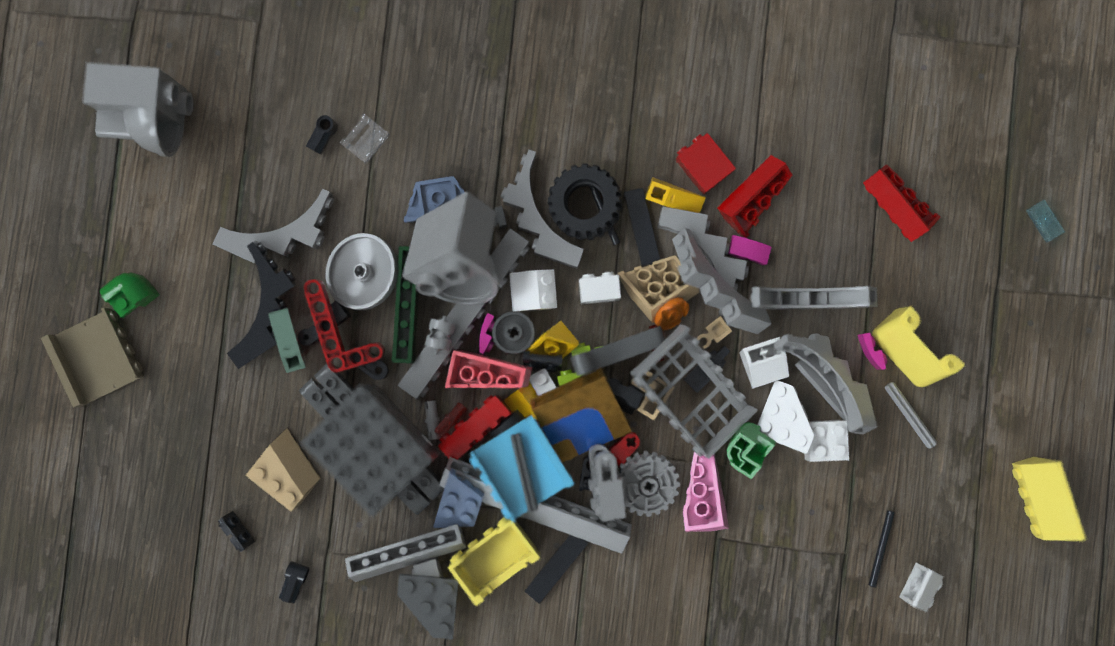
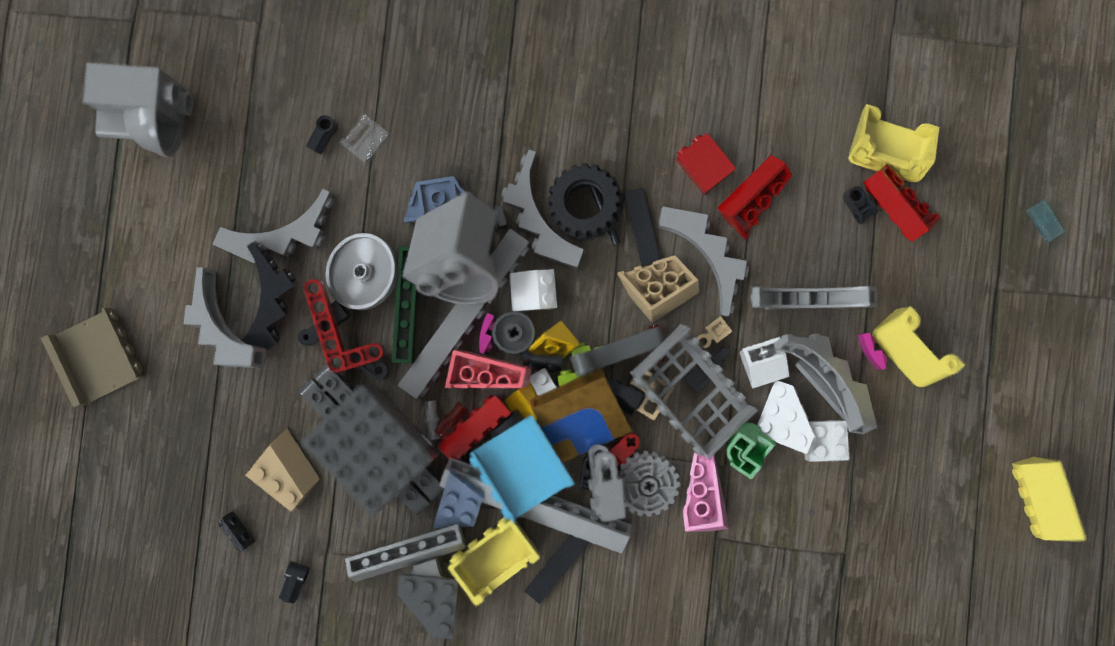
green brick [100,272,160,318] -> none
sand green slope [268,308,306,373] -> none
light grey wheel [425,316,456,354] -> none
dark grey axle [511,433,538,512] -> none
white brick [579,272,621,305] -> none
yellow slope [645,177,706,213] -> none
orange tile [654,297,689,330] -> none
light grey arch [672,228,772,334] -> none
dark pink slope [728,235,771,265] -> none
black bar [868,510,895,588] -> none
light grey axle [885,382,937,448] -> none
white slope [900,563,943,612] -> none
none -> light grey arch [183,267,266,369]
none -> black piece [843,186,878,224]
none -> light yellow windscreen [849,104,940,182]

